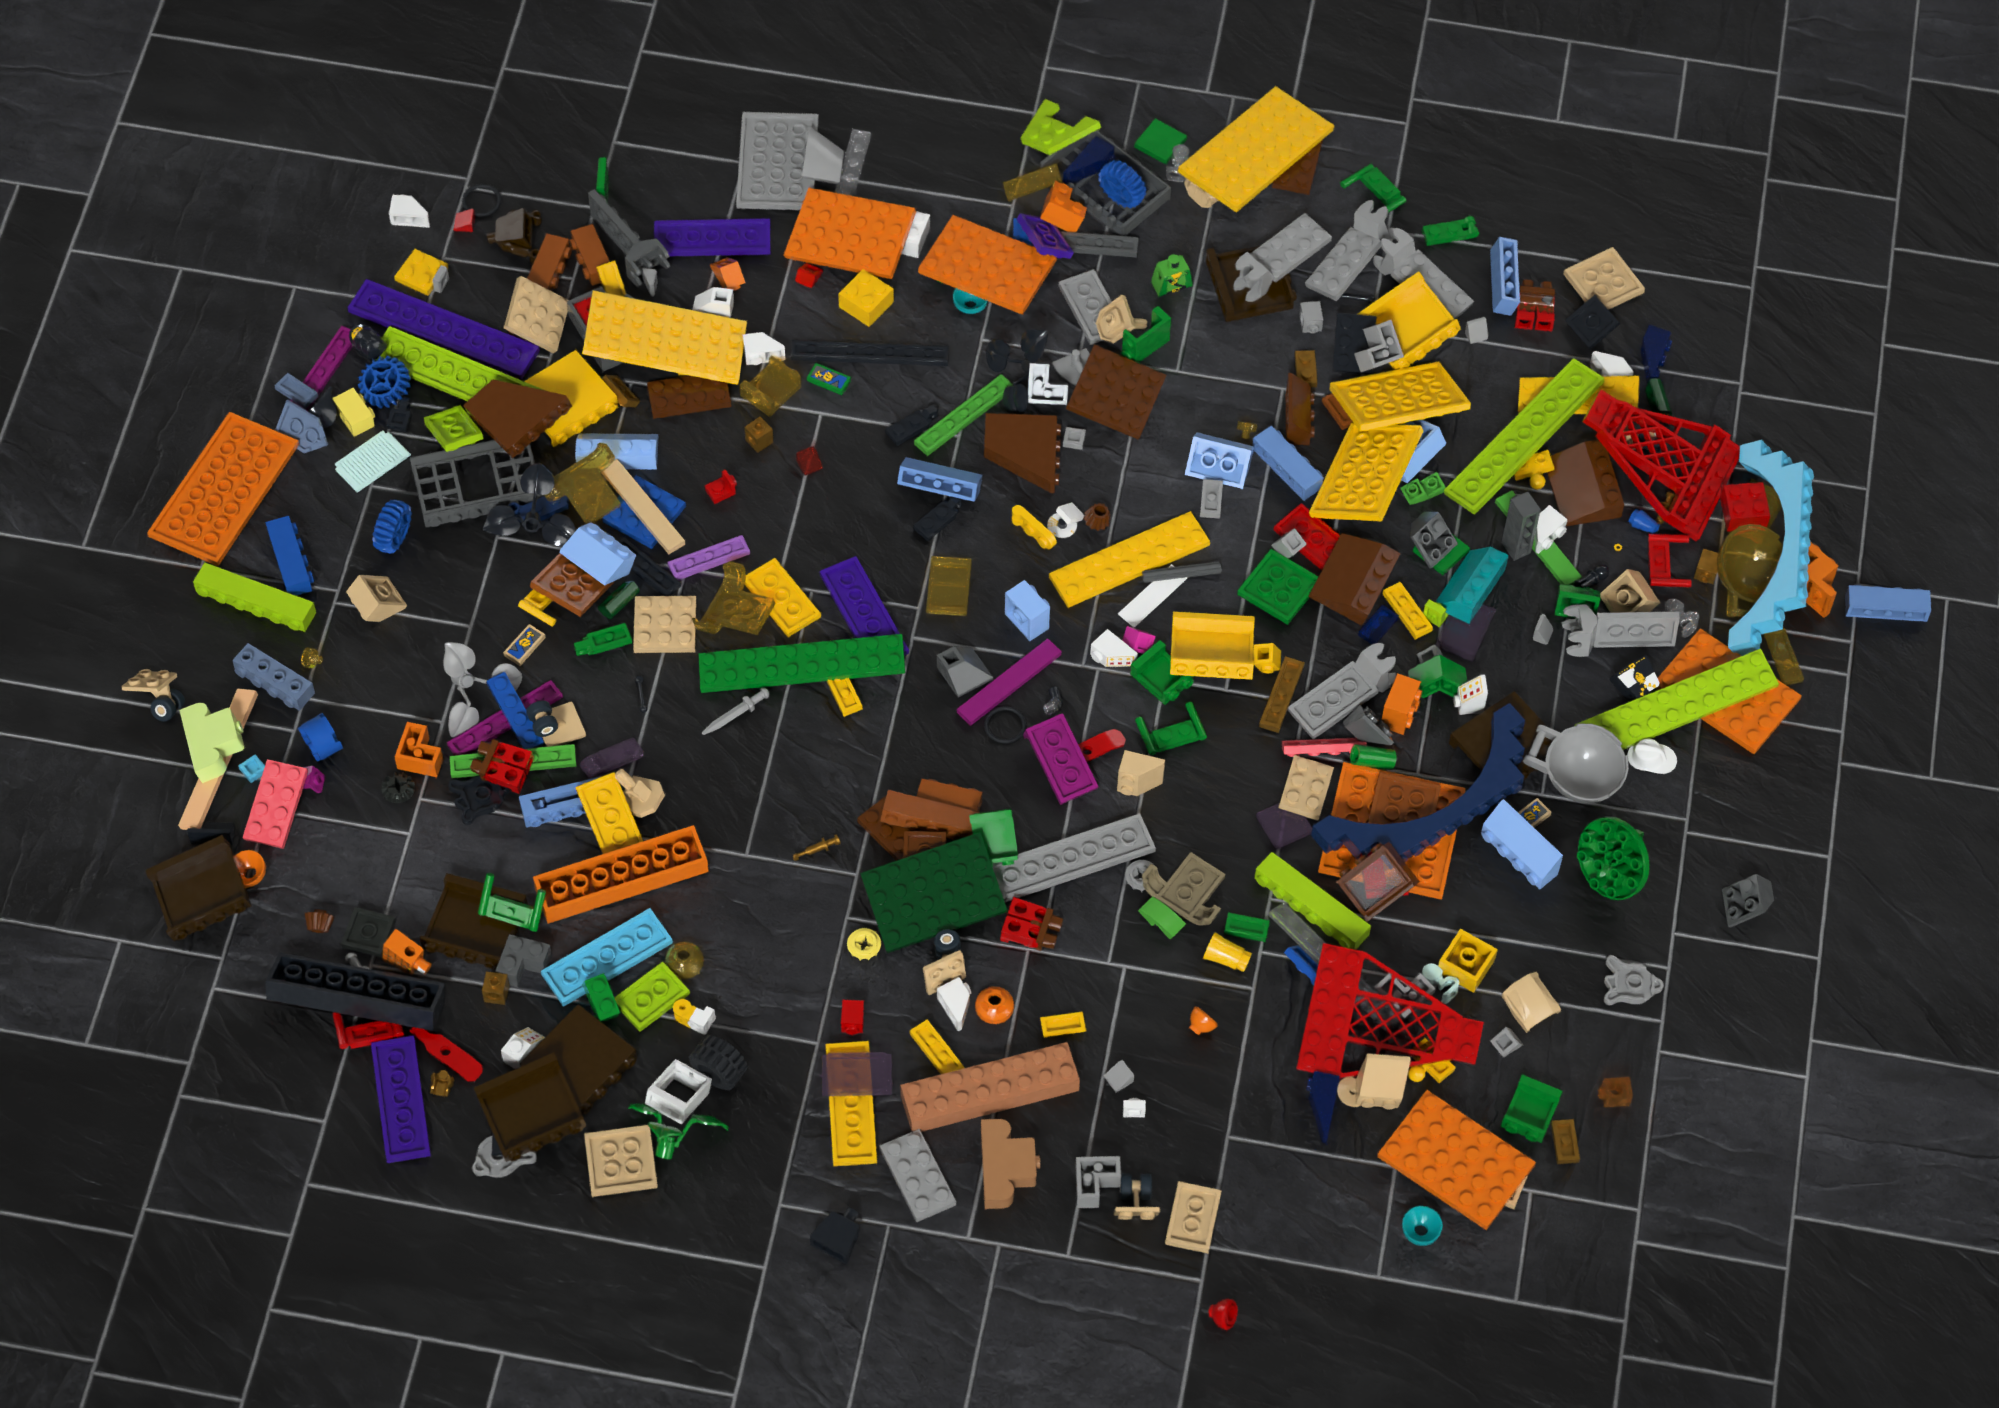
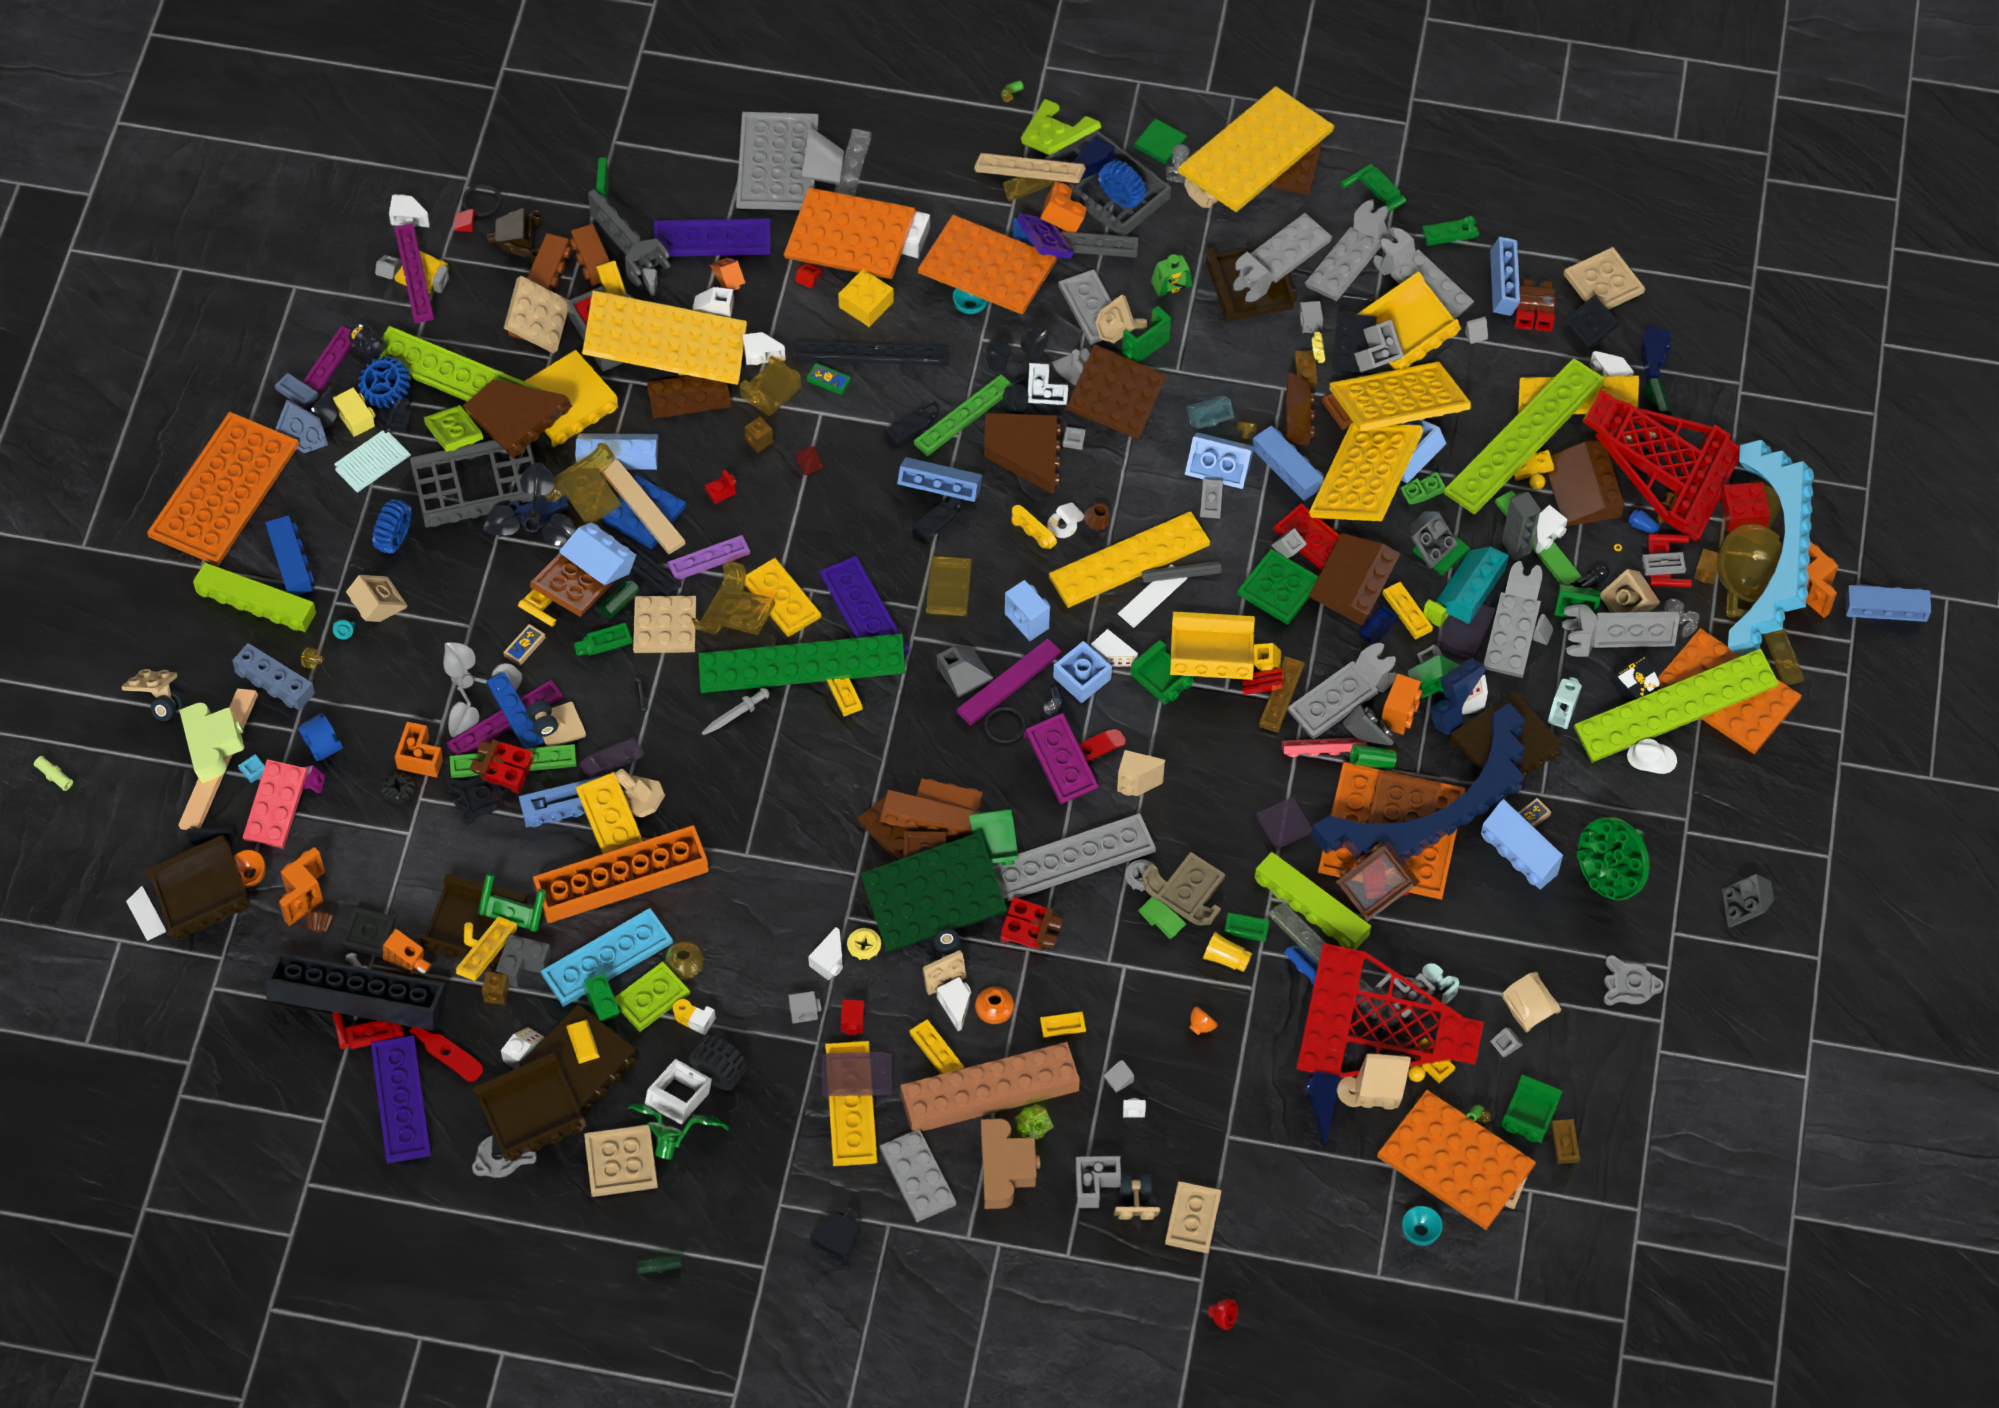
dark purple plate [348,279,540,380] -> none
pearl gold arm [430,1070,454,1097] -> none
pearl gold plate [602,375,640,407] -> none
pearl gold piece [793,834,841,861] -> none
dark pink panel [1122,626,1156,654] -> none
green plate [1135,702,1207,755] -> none
tan plate [1278,755,1334,820] -> none
yellow brick [1438,929,1498,993] -> none
light grey windscreen [1523,724,1629,803] -> none
clear orange brick [1598,1077,1633,1107] -> none
none -> yellowish green pin [34,756,73,791]
none -> white sticker [126,886,166,941]
none -> orange bracket [279,847,325,926]
none -> teal plate [333,619,355,639]
none -> light grey slope [375,255,402,279]
none -> magenta tile [394,223,434,323]
none -> yellow plate [456,916,517,981]
none -> yellow tile [566,1020,600,1064]
none -> clear green pin [636,1254,683,1275]
none -> light grey brick [789,991,821,1024]
none -> white slope [809,927,843,981]
none -> tan tile [974,153,1085,183]
none -> arm [1001,81,1023,102]
none -> clear neon green brick [1015,1104,1054,1140]
none -> light blue brick [1053,641,1112,703]
none -> clear light blue brick [1186,395,1235,429]
none -> red tile [1242,668,1284,695]
none -> light yellow gear [1312,332,1325,363]
none -> dark blue arch [1430,658,1485,735]
none -> arm [1467,1105,1491,1123]
none -> light grey hinge [1484,561,1542,678]
none -> light aqua torso [1548,677,1582,729]
none -> light grey tile [1642,552,1686,575]

